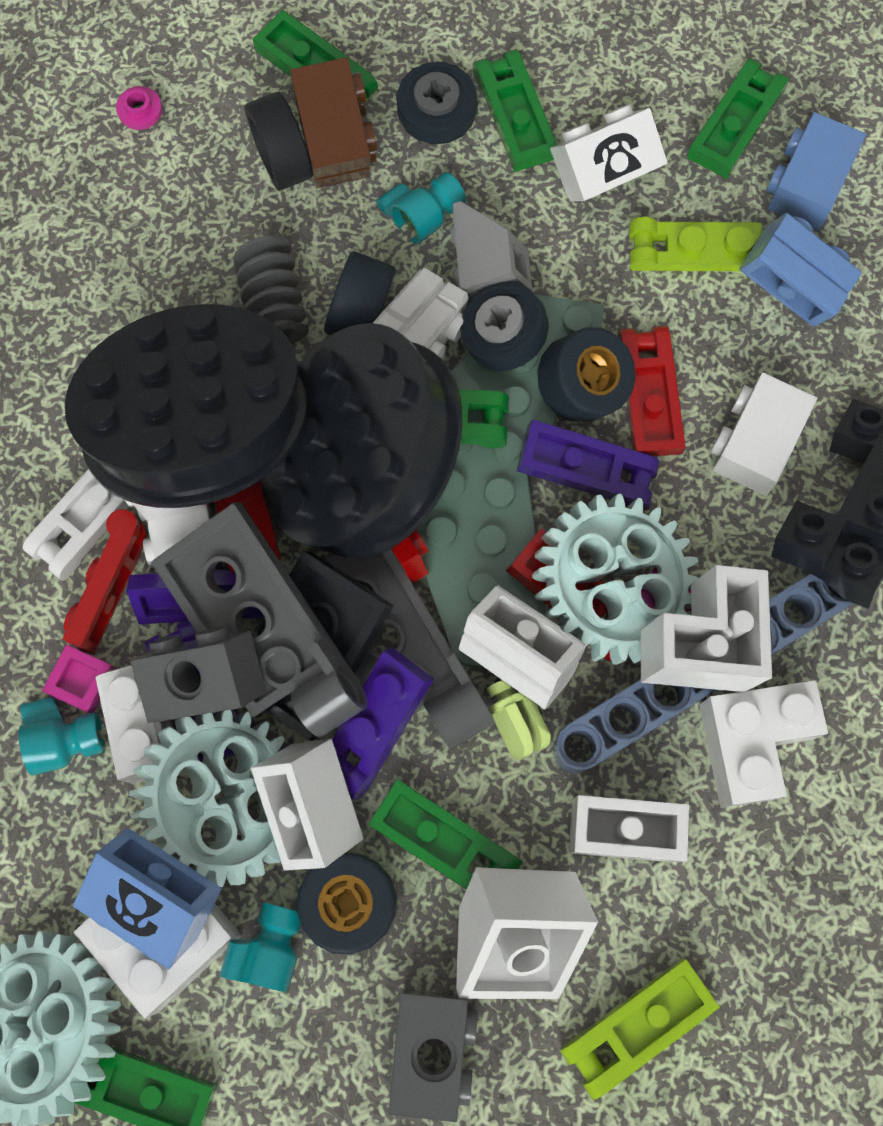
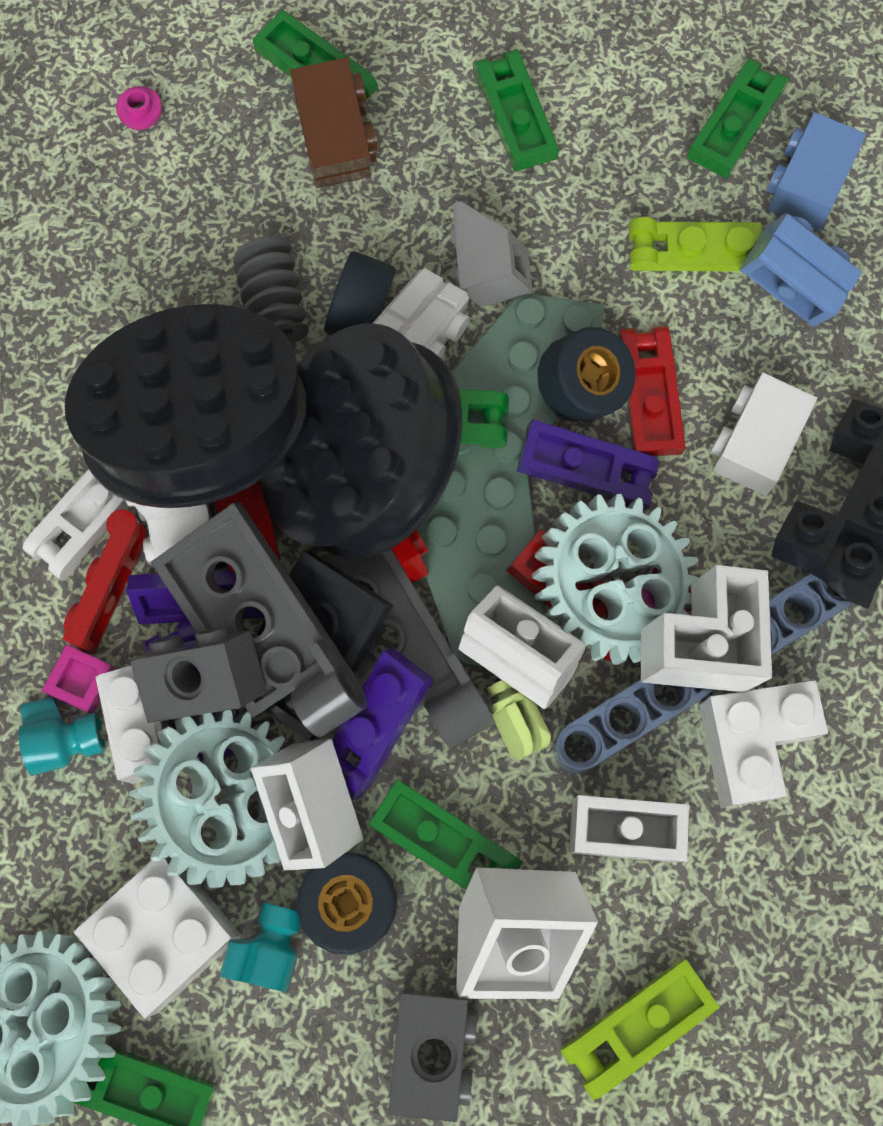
medium blue brick [73,828,222,969] -> none
black tyre [244,91,313,191] -> none
teal piece [376,172,466,245] -> none
black wheel [396,62,478,144] -> none
black wheel [460,283,549,371] -> none
white brick [550,104,668,202] -> none

